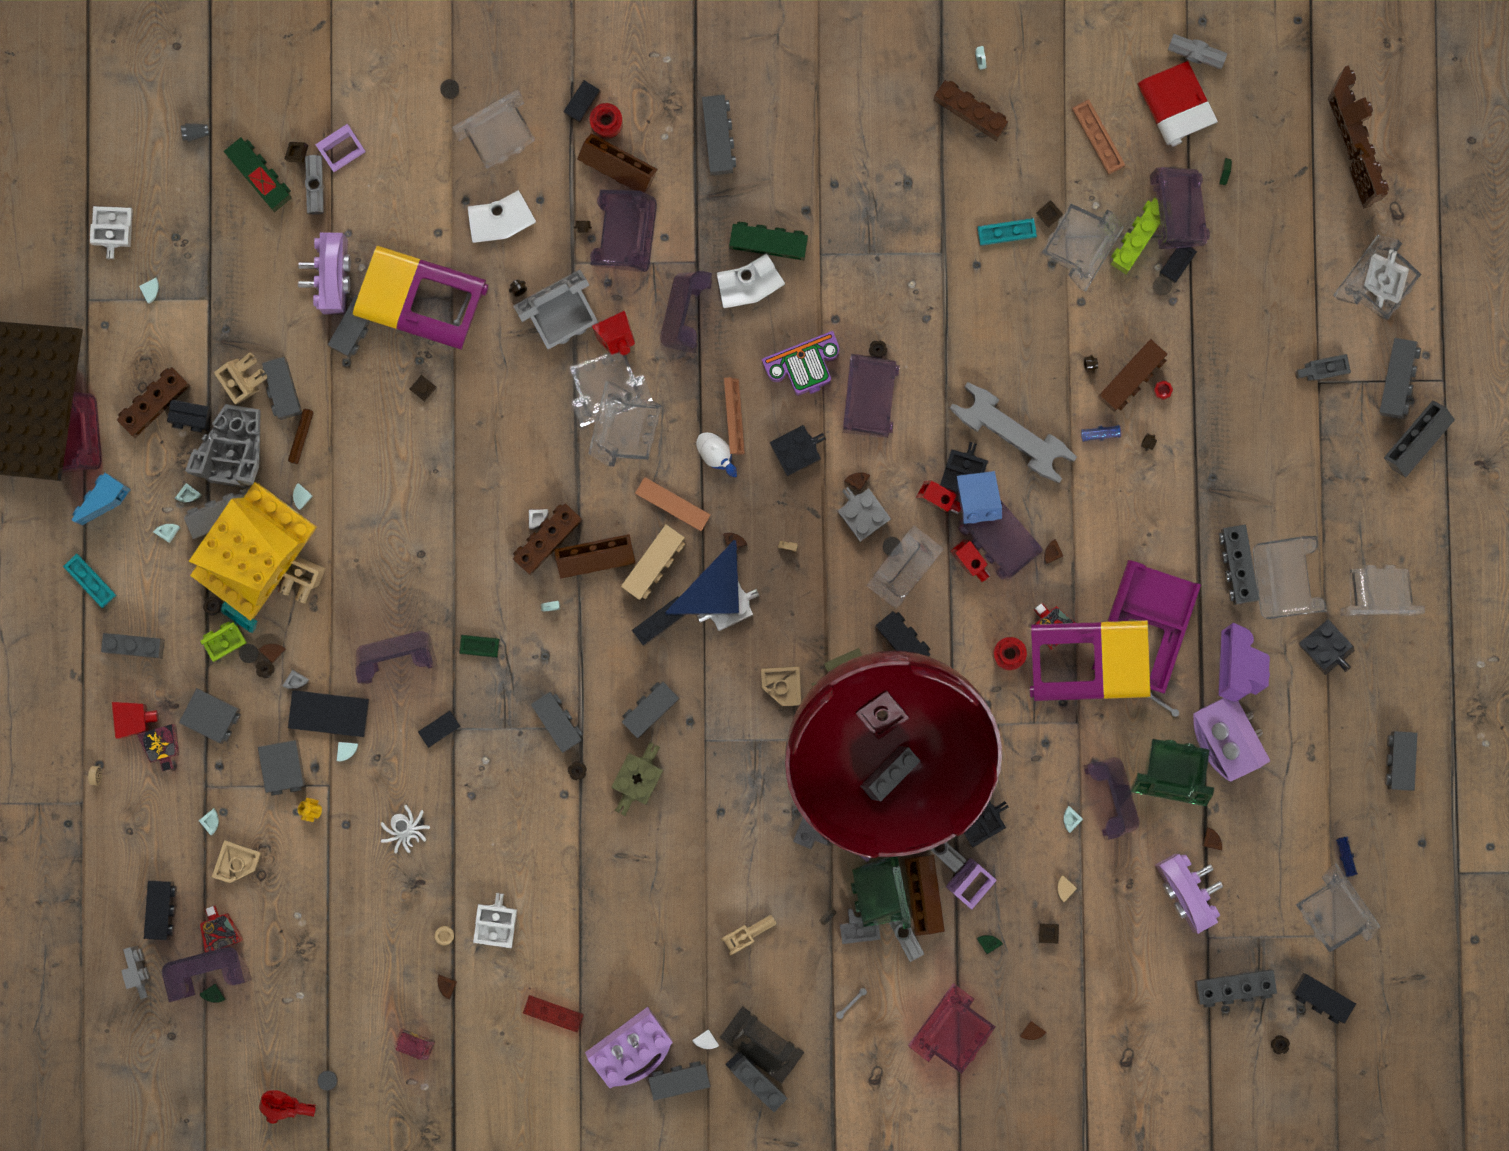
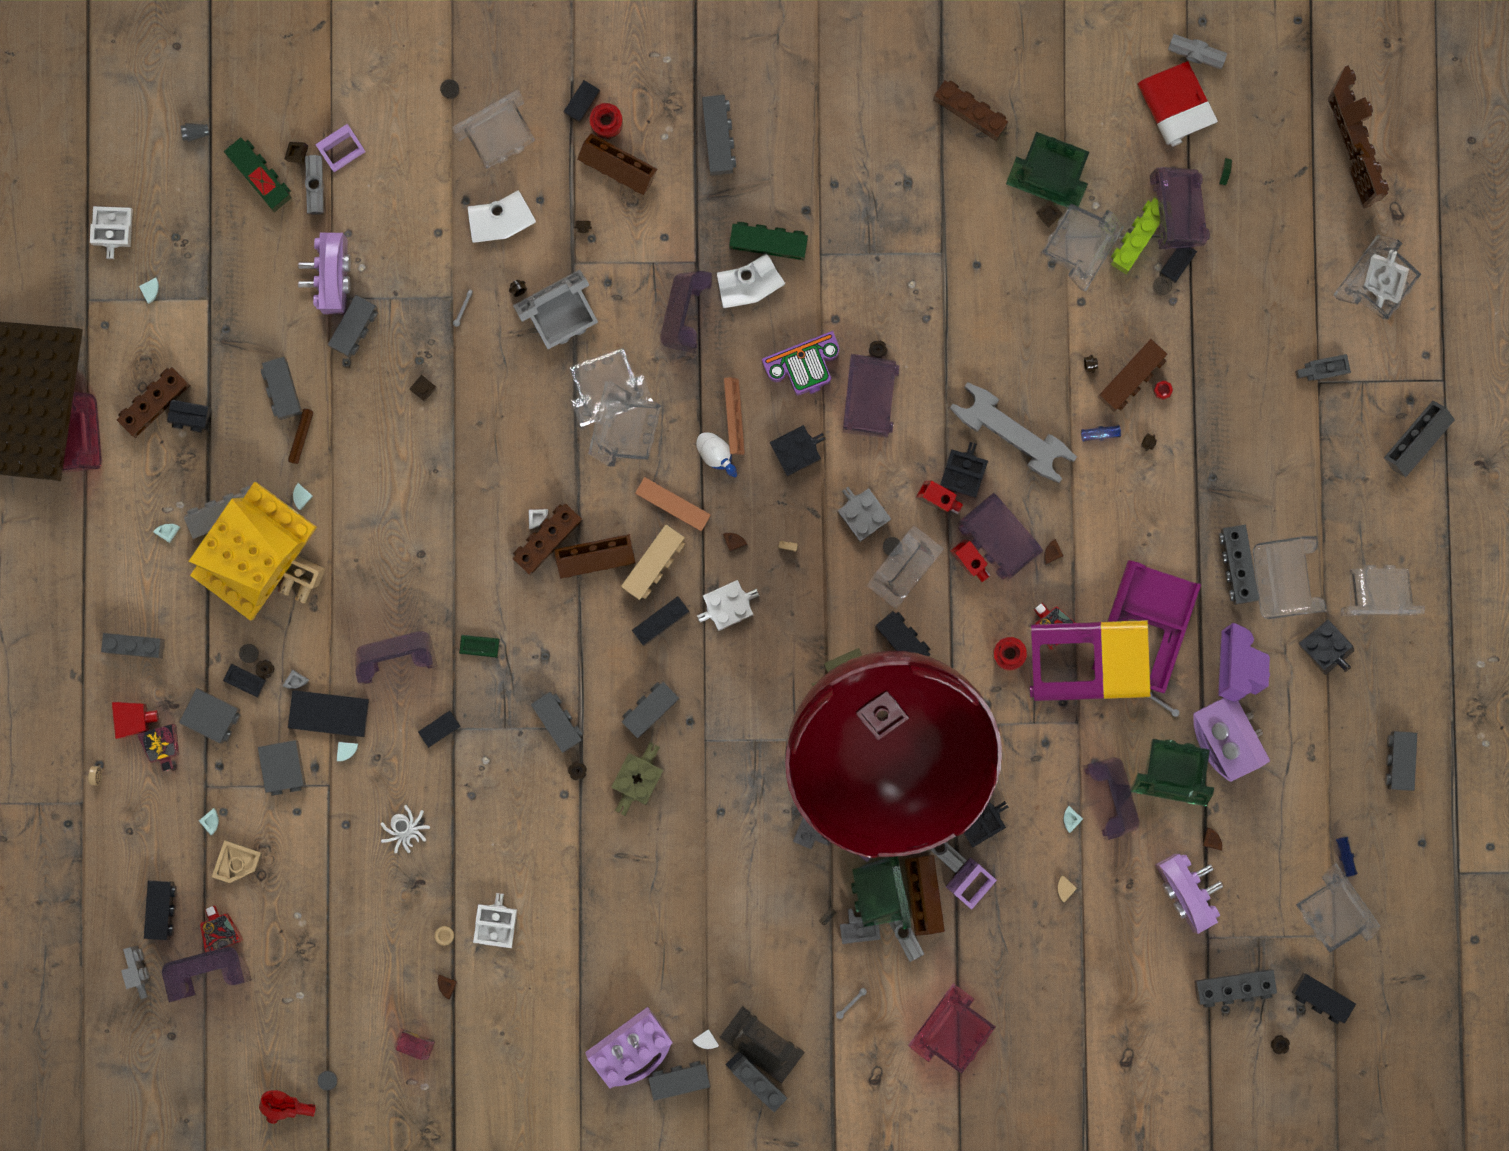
teal tile [63,554,117,608] -> none
dark azure slope [72,473,131,525] -> none
light aqua tile [175,483,202,503] -> none
light grey wedge [185,404,261,488] -> none
dark green tile [199,983,226,1003] -> none
lime bracket [200,621,247,662] -> none
dark brown plate [203,597,222,616] -> none
tan brick [214,353,267,404] -> none
teal tile [221,601,258,633] -> none
reddish brown tile [259,644,286,663] -> none
yellow gear [298,798,322,822] -> none
piece [353,245,489,350] -> none
clear red tile [523,995,584,1033] -> none
light aqua tile [541,601,560,612] -> none
clear purple windscreen [590,190,657,272] -> none
red torso [592,311,635,355] -> none
dark blue tile [665,540,739,615] -> none
tan connector [721,915,776,956] -> none
tan plate [761,667,801,706] -> none
reddish brown tile [844,472,870,491] -> none
dark grey brick [860,746,920,801] -> none
medium blue brick [957,471,1002,524] -> none
light aqua tile [975,46,986,70] -> none
dark green tile [976,935,1003,954] -> none
teal tile [977,218,1037,246] -> none
reddish brown tile [1020,1020,1047,1040] -> none
dark brown plate [1038,923,1059,944] -> none
nougat tile [1072,99,1125,175] -> none
dark grey brick [1379,338,1421,419] -> none
none -> black tile [223,664,267,698]
none -> clear green windscreen [1006,132,1089,211]

